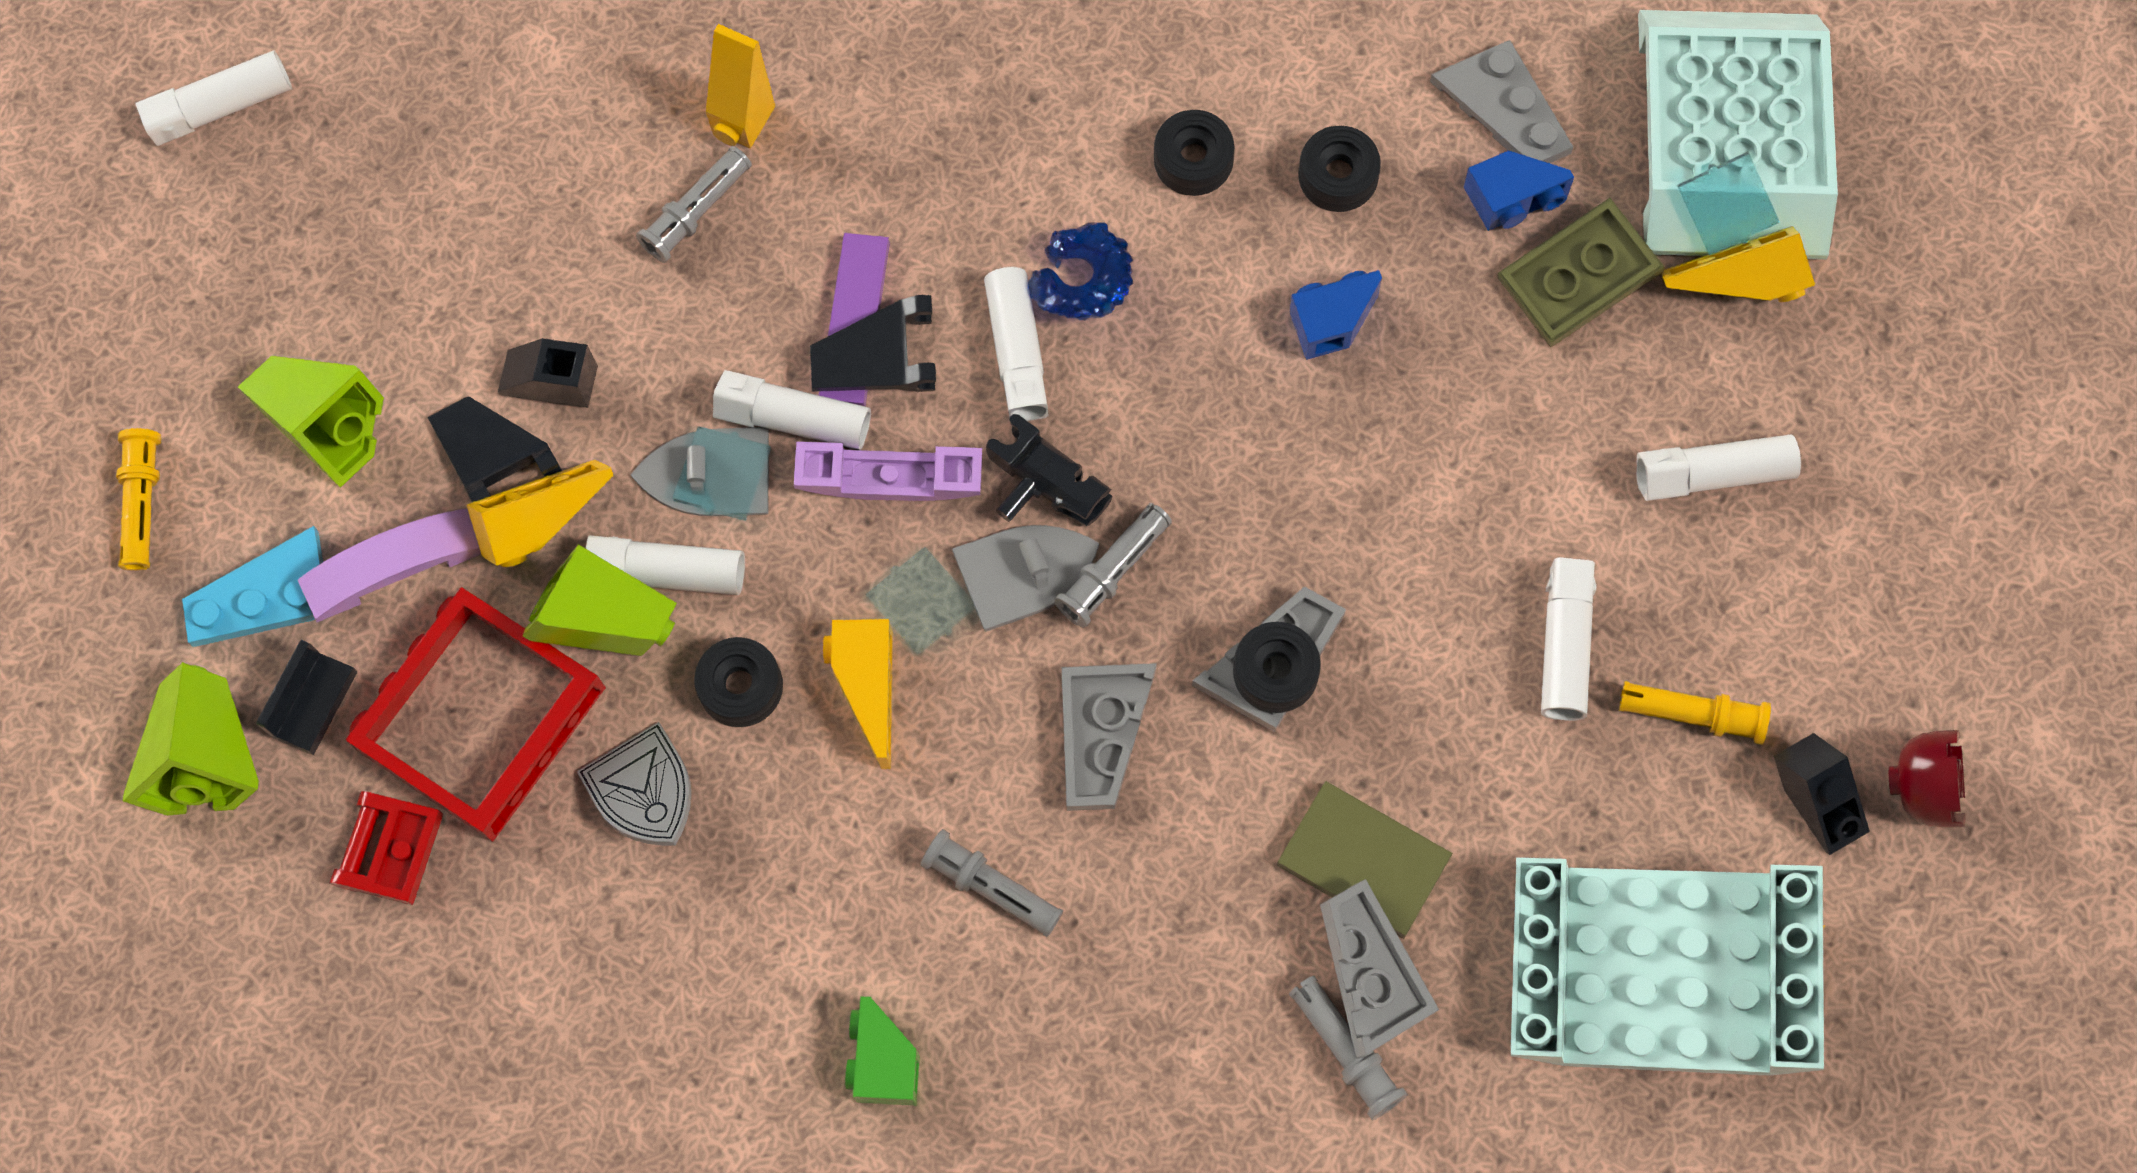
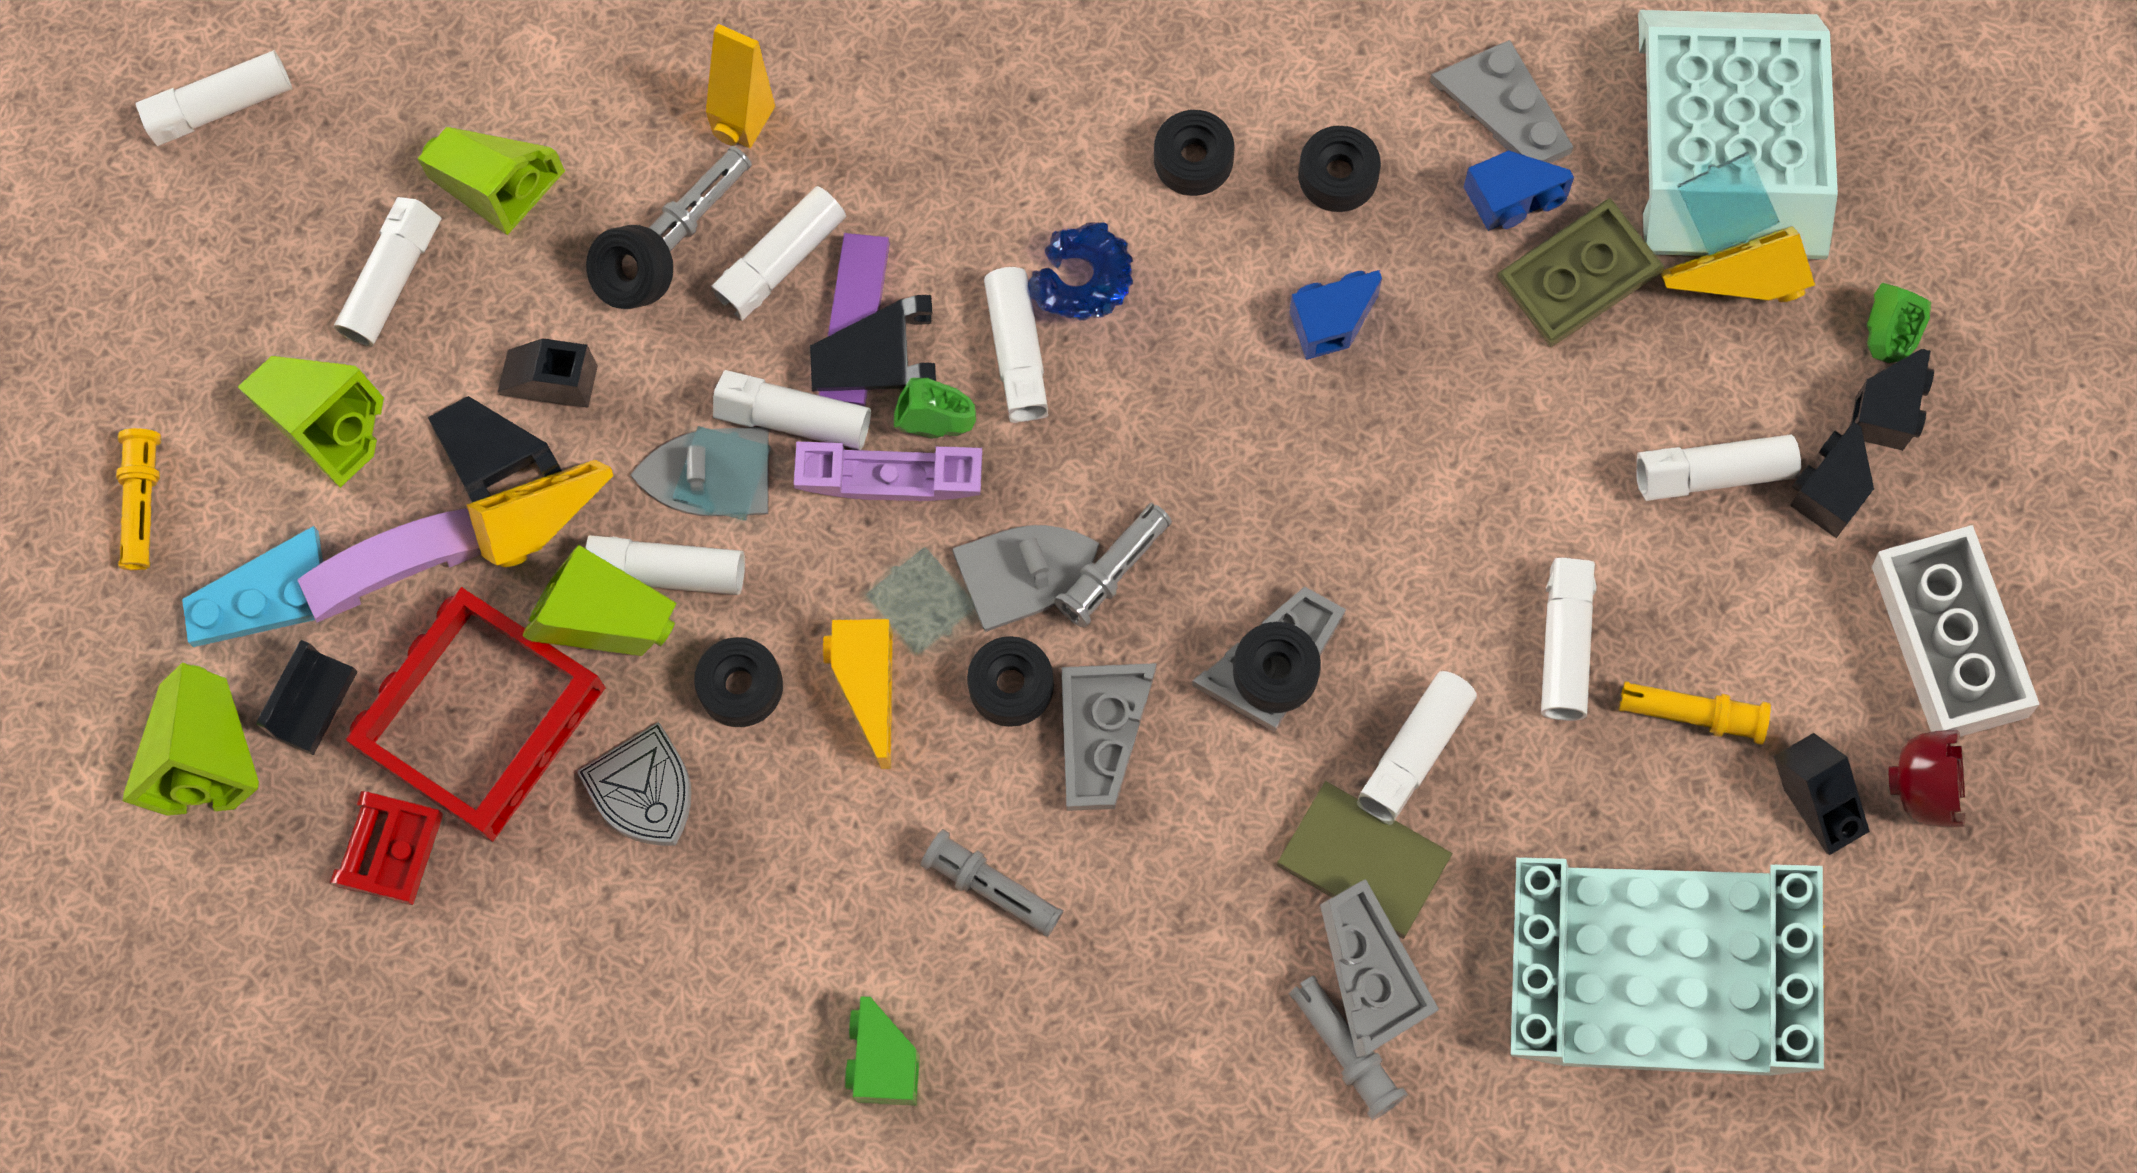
black piece [986,414,1112,526] -> none
none -> white piece [333,197,442,347]
none -> lime slope [418,127,565,236]
none -> black tyre [586,225,673,309]
none -> white piece [711,186,846,321]
none -> bright green rock [894,378,976,439]
none -> black tyre [967,636,1054,727]
none -> white piece [1357,671,1477,825]
none -> black slope [1790,421,1874,538]
none -> black slope [1850,349,1934,451]
none -> bright green rock [1867,283,1931,363]
none -> white brick [1872,525,2040,737]

